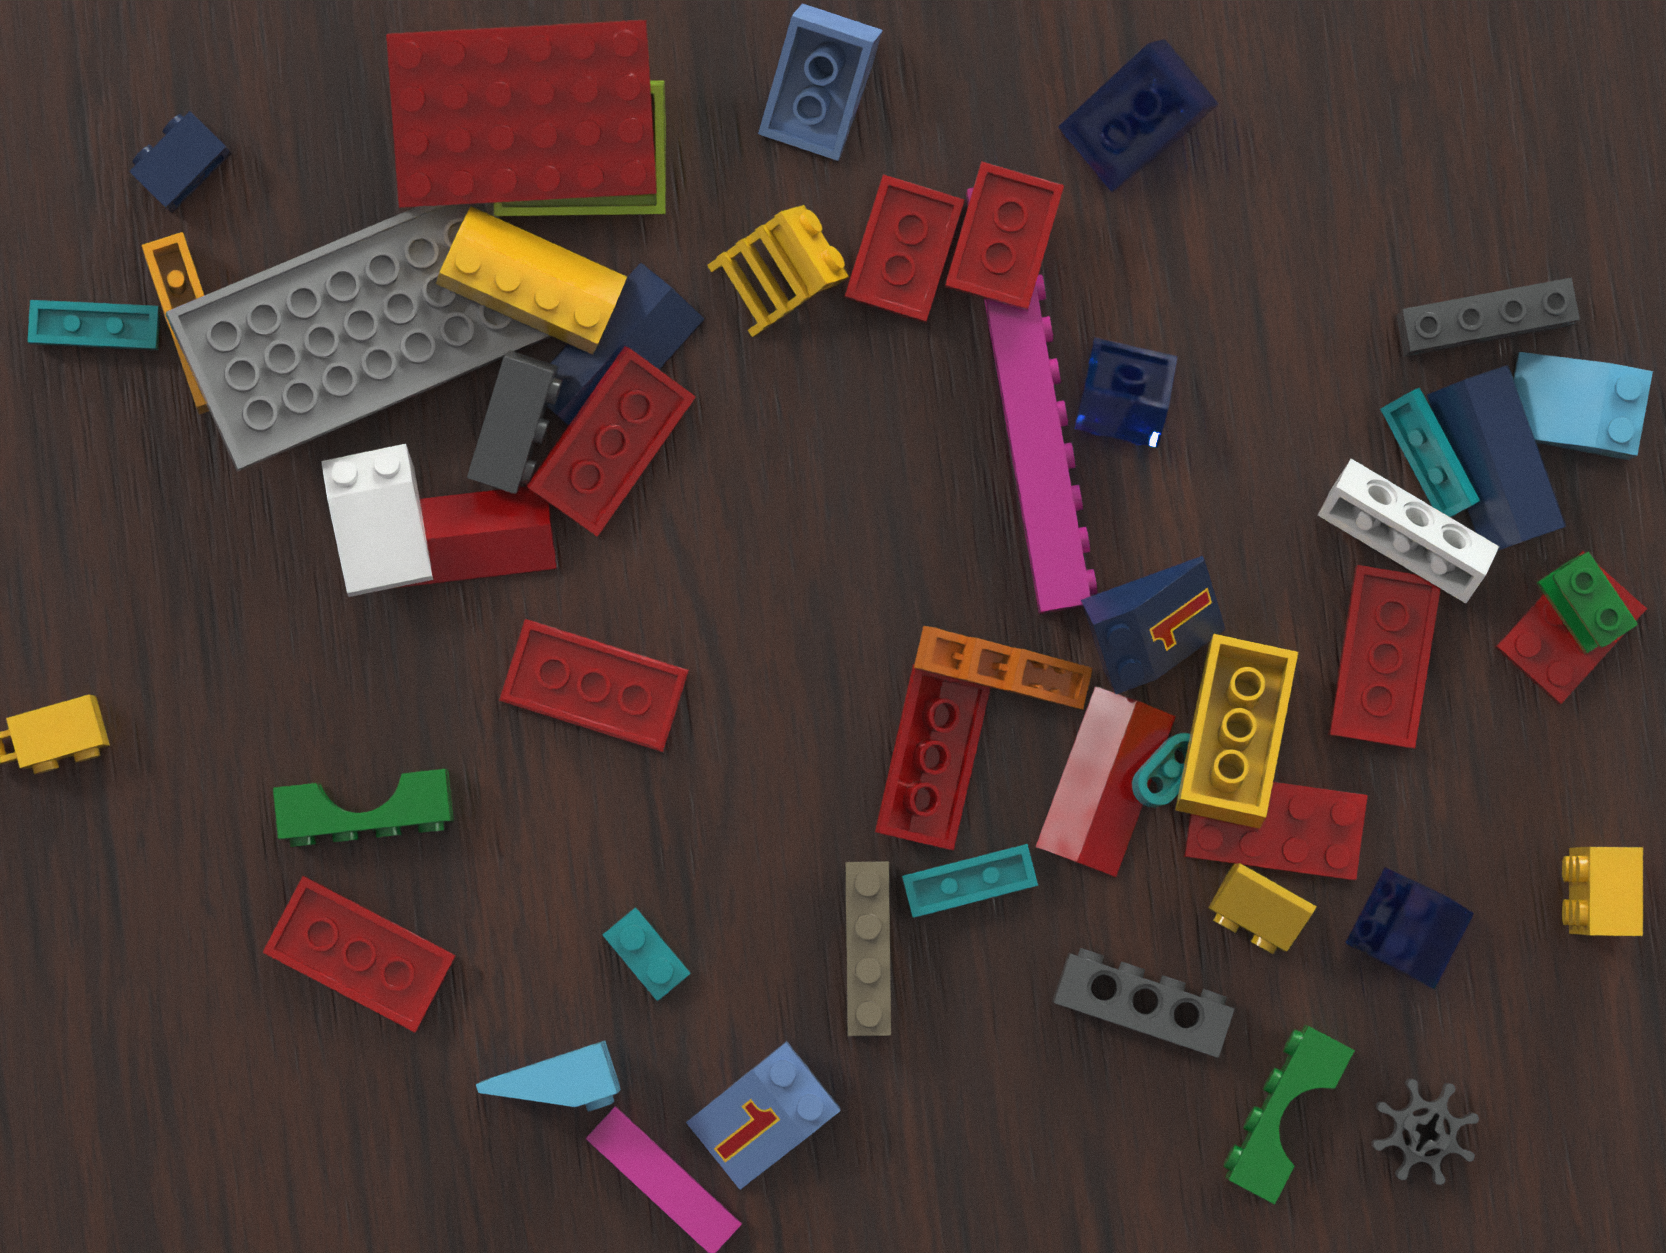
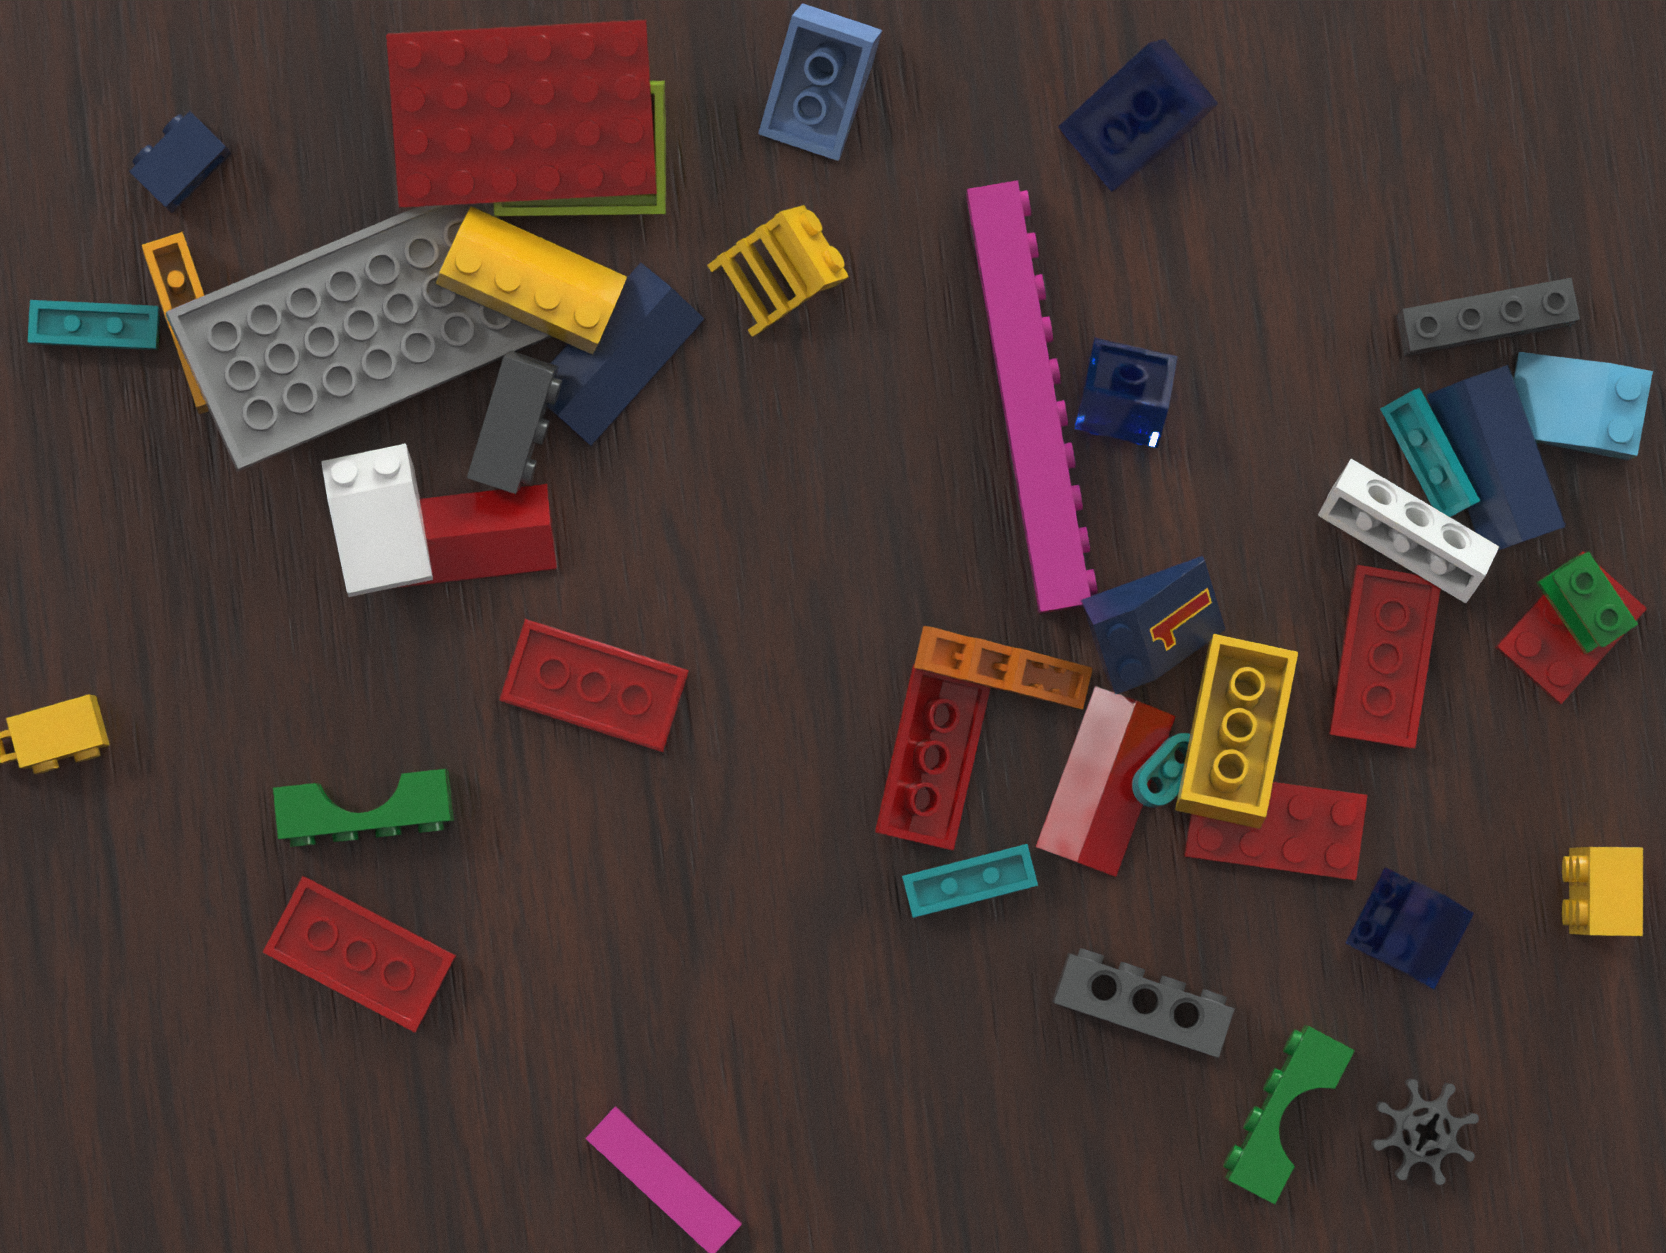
medium azure slope [476,1041,621,1112] -> none
red plate [526,346,696,537] -> none
teal plate [603,907,691,1001] -> none
medium blue slope [686,1041,841,1190] -> none
red plate [845,174,965,323] -> none
dark tan brick [845,861,891,1036] -> none
red plate [945,161,1064,311] -> none
yellow slope [1208,863,1317,954] -> none

